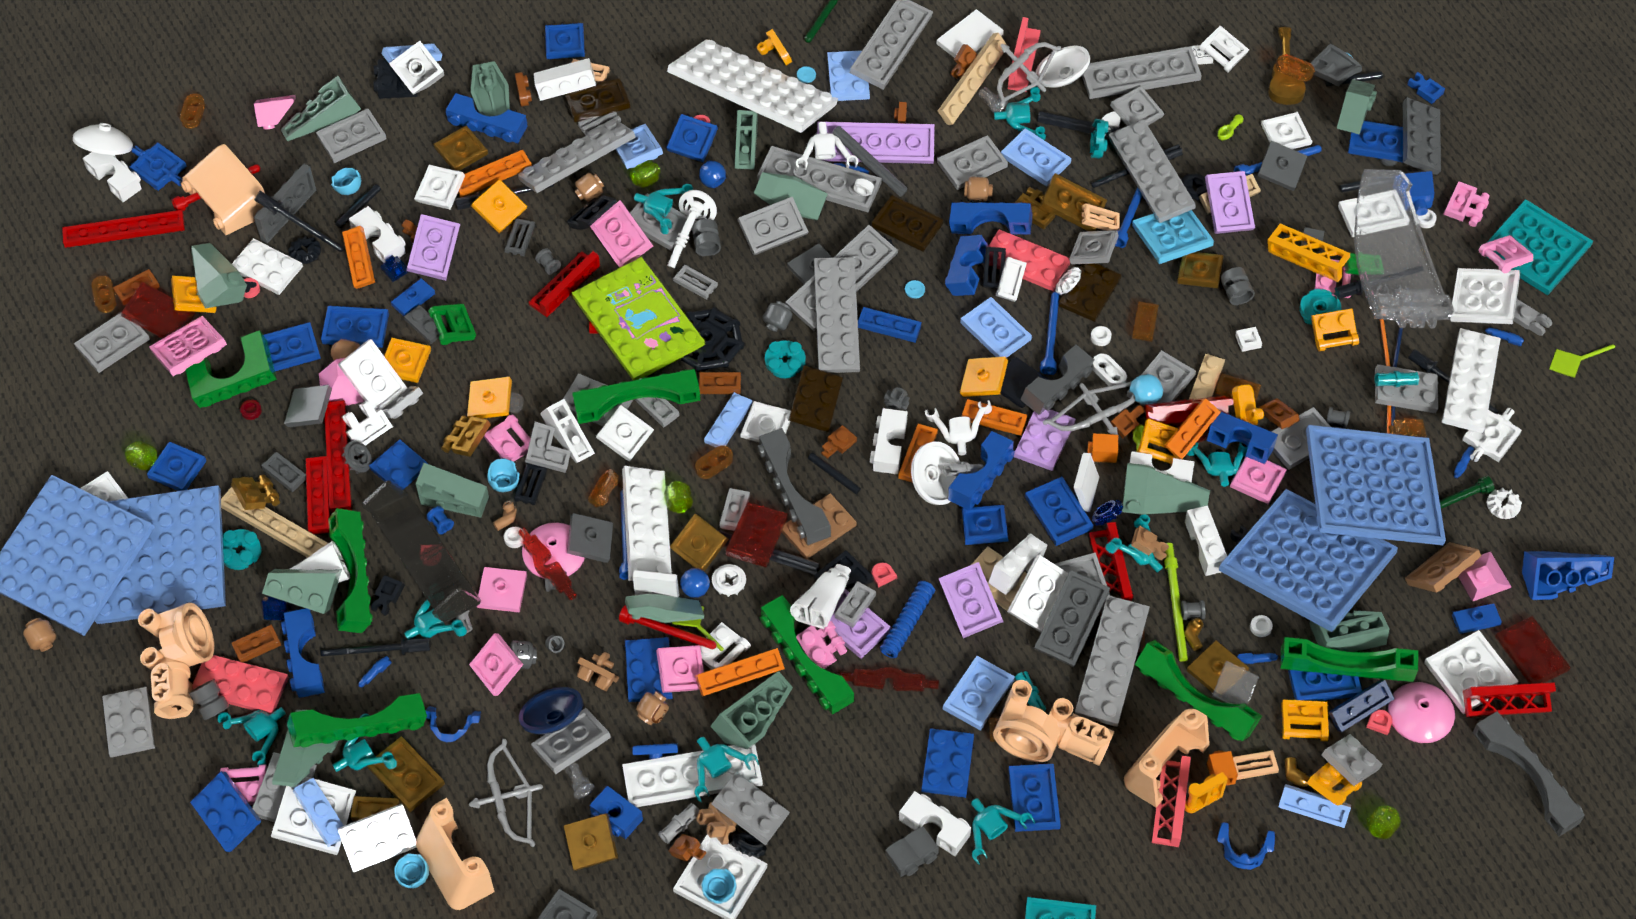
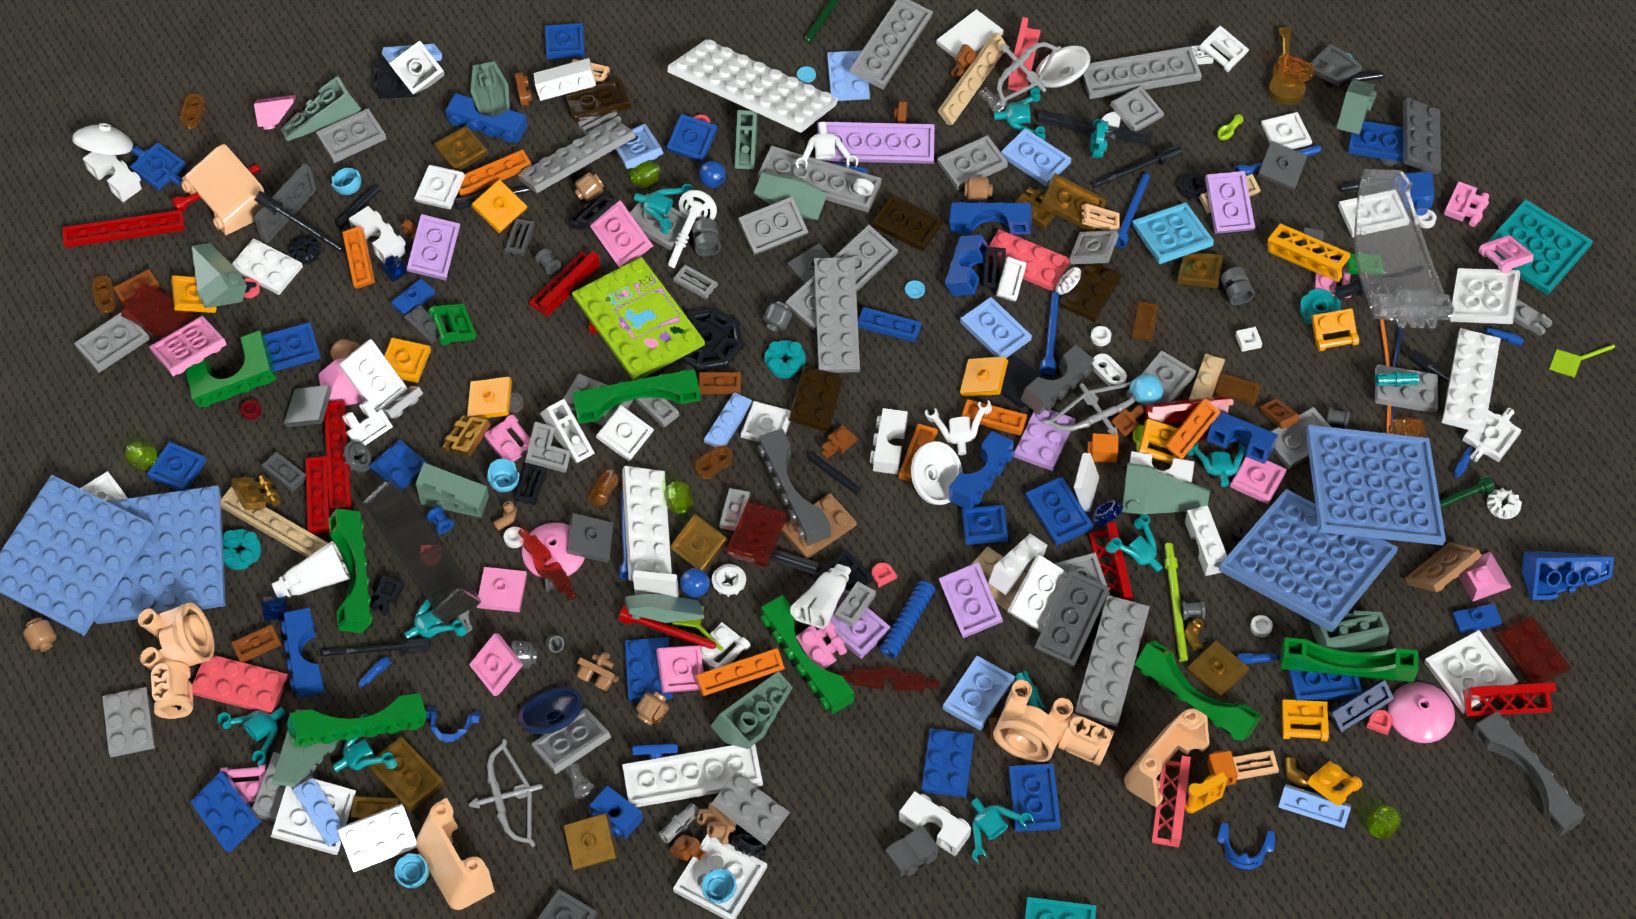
dark grey wheel [189,679,229,720] -> none
sand green wedge [262,569,342,614] -> none
blue plate [321,306,389,348] -> none
teal piece [695,737,759,802] -> none
light orange piece [757,29,792,65] -> none
dark grey axle [833,126,907,196] -> none
dark grey gear [884,387,910,411] -> none
light grey pin [943,462,984,476] -> none
light grey plate [1108,119,1195,223] -> none
medium nougat plate [1131,526,1169,560] -> none
clear piece [1212,661,1259,705] -> none
light orange piece [1232,385,1264,425] -> none
light grey plate [1321,734,1383,786] -> none
blue plate [1407,72,1445,104] -> none

